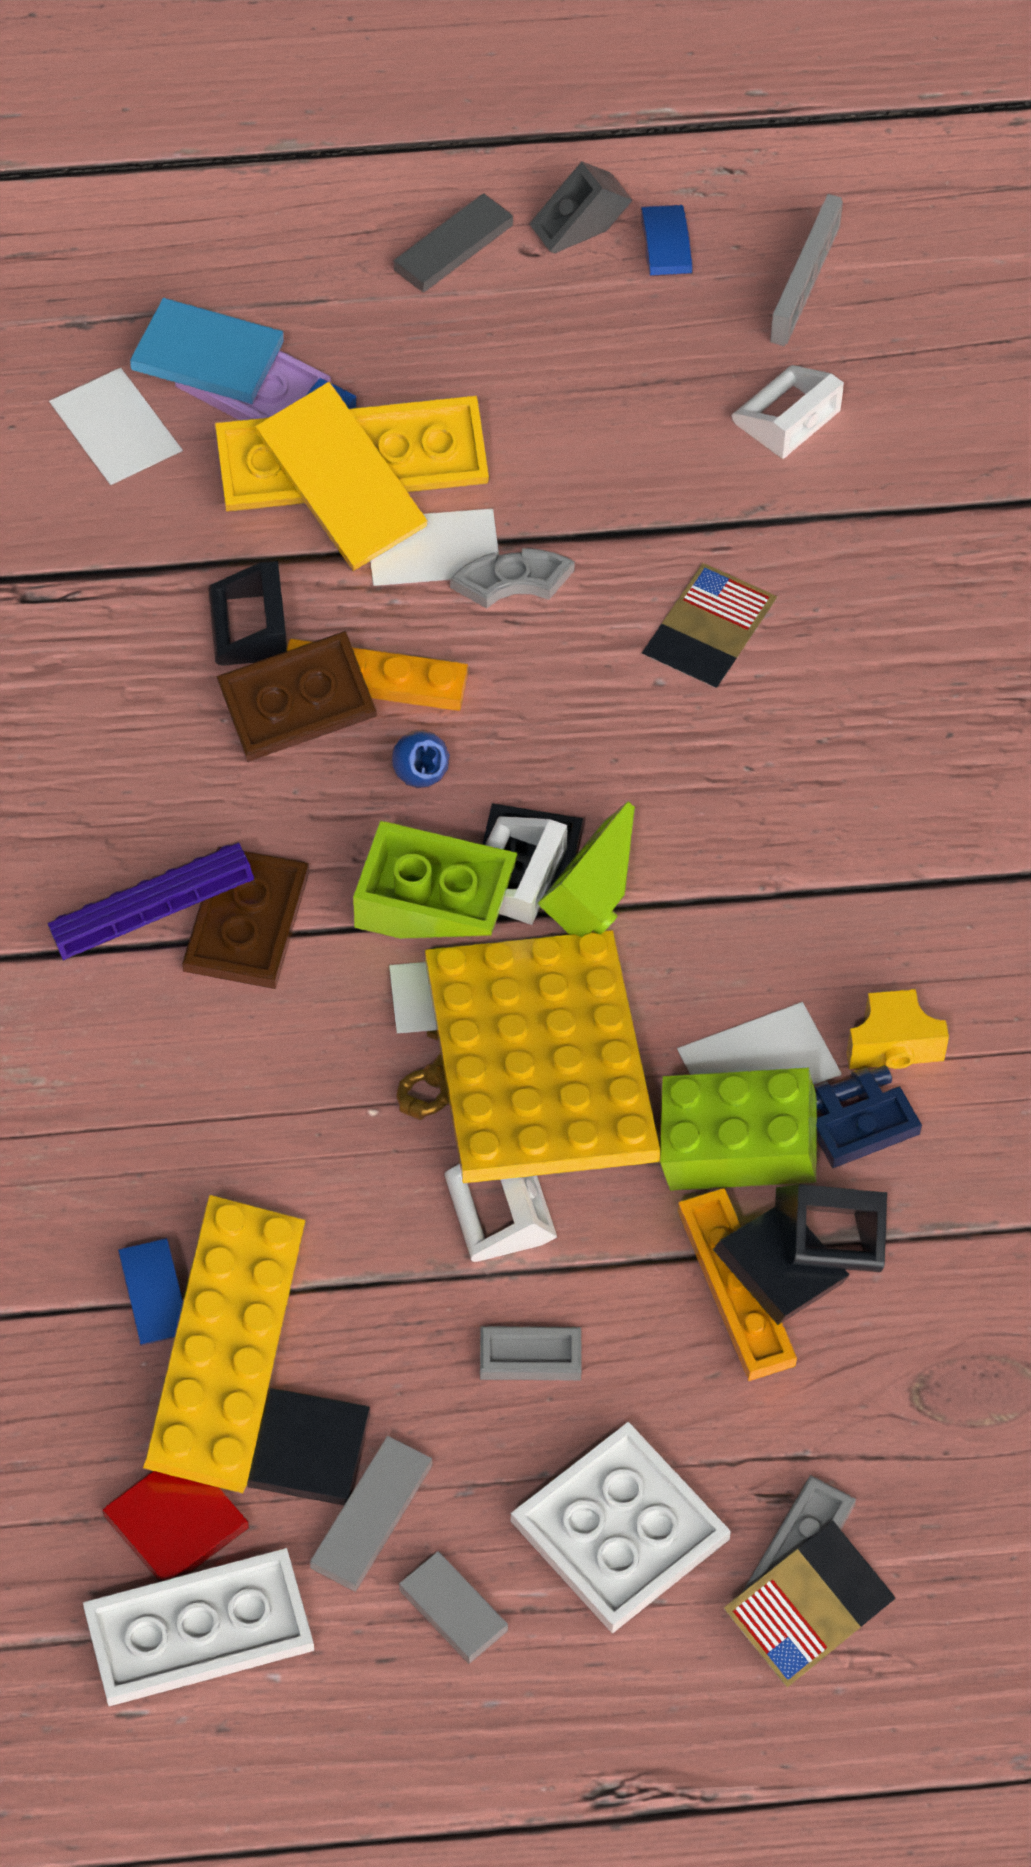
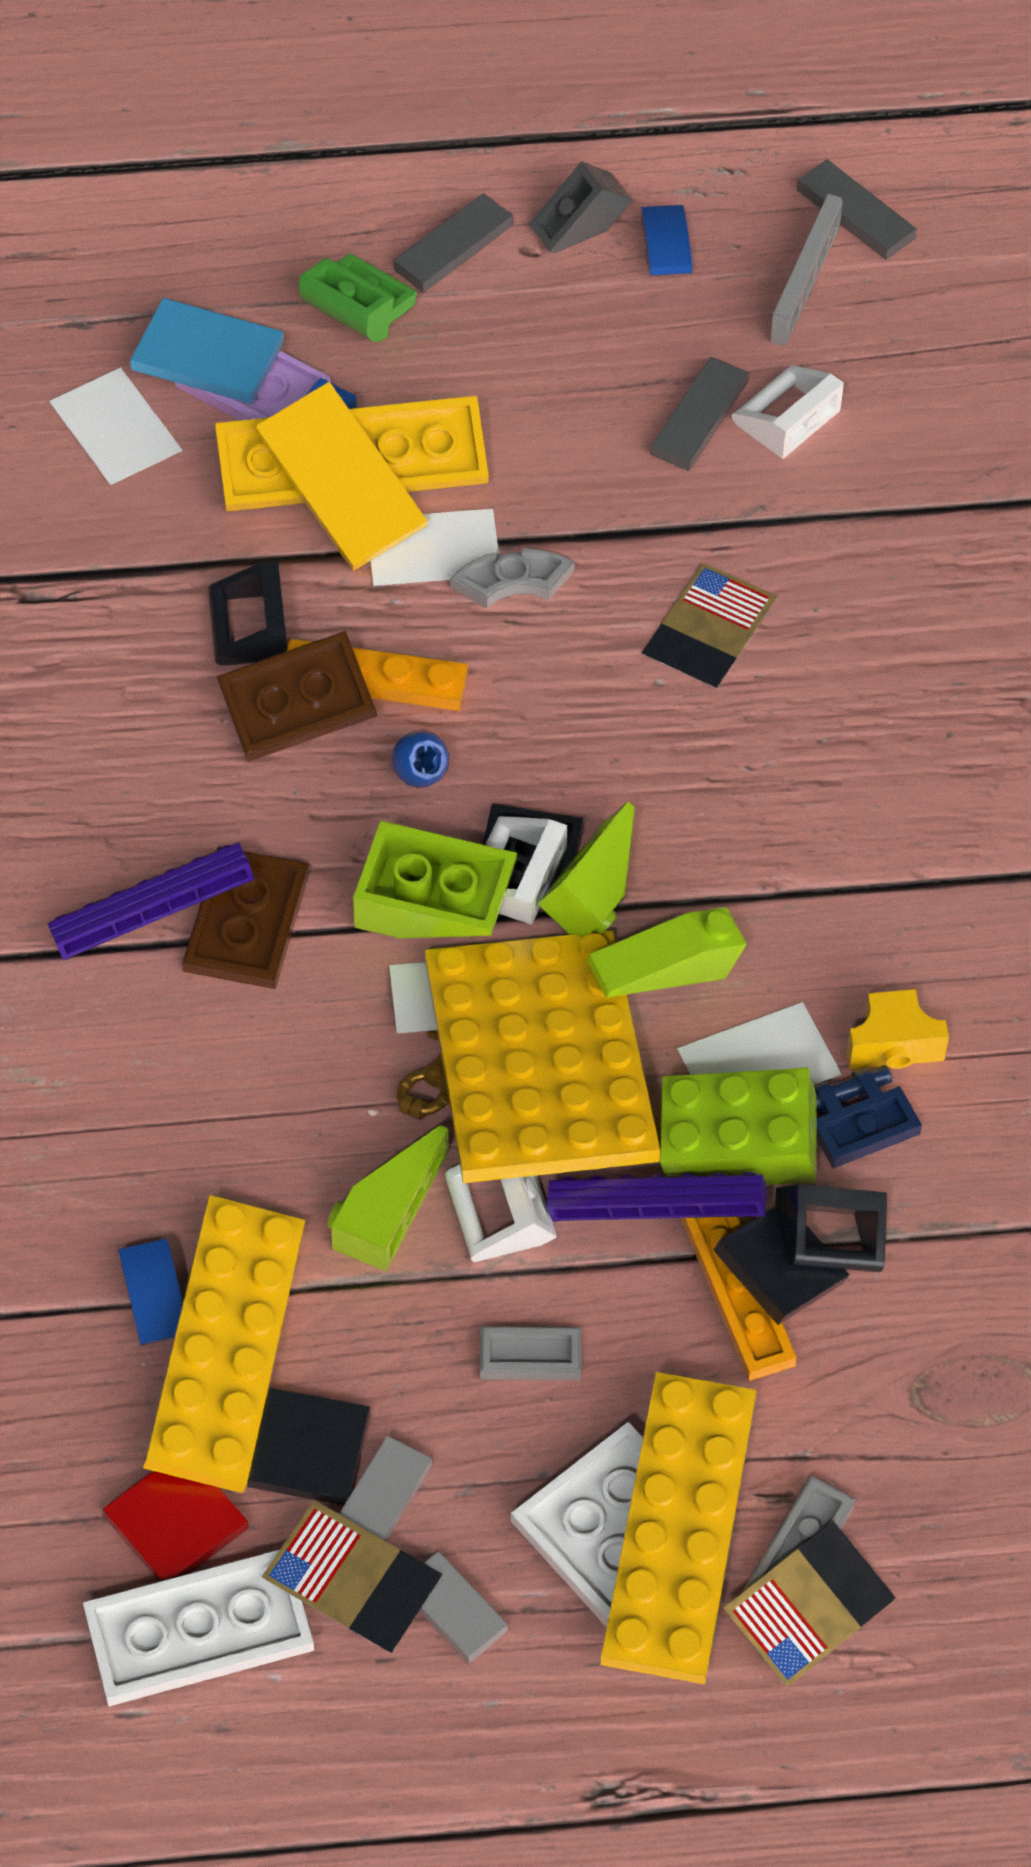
none -> sticker [261,1500,443,1654]
none -> bright green brick [299,253,417,342]
none -> lime slope [327,1125,449,1271]
none -> dark purple piece [546,1172,768,1222]
none -> lime slope [586,907,747,998]
none -> yellow plate [600,1372,757,1684]
none -> dark grey tile [651,356,749,471]
none -> dark grey tile [797,159,917,260]

